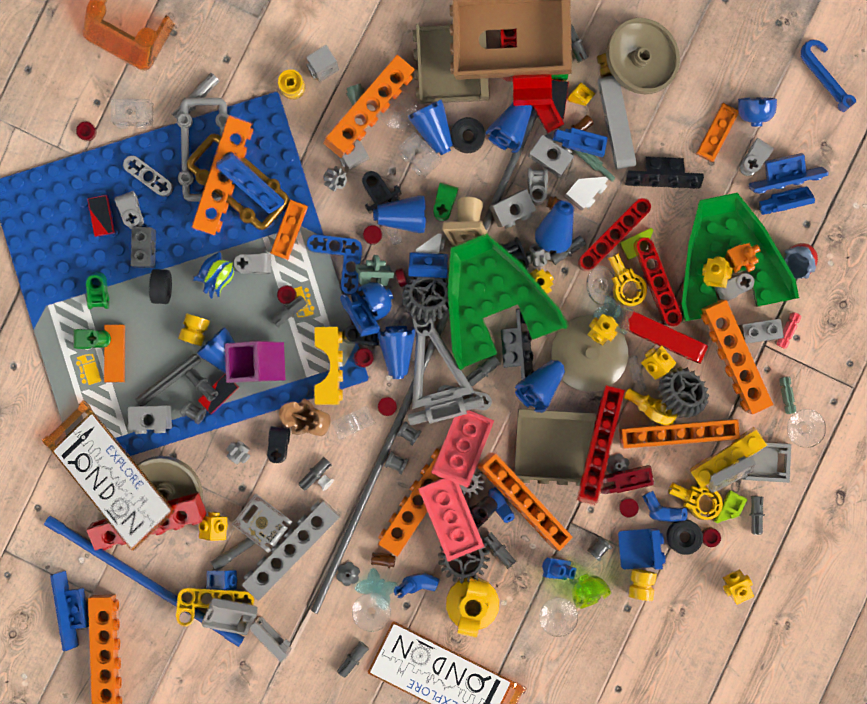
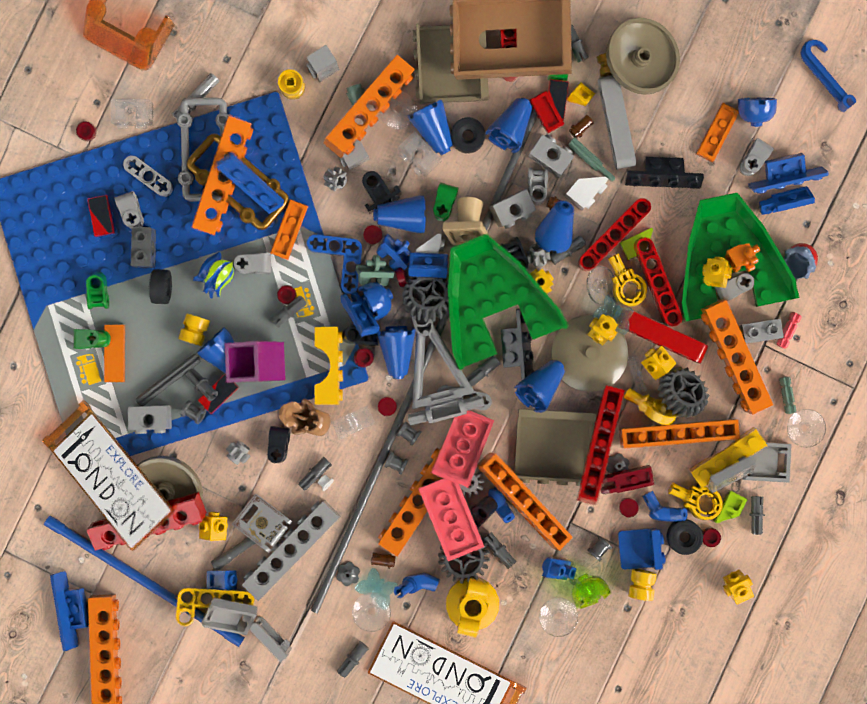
red panel [513,74,552,106] -> none
blue hinge [553,128,608,157] -> none
none -> blue hips [376,234,410,271]

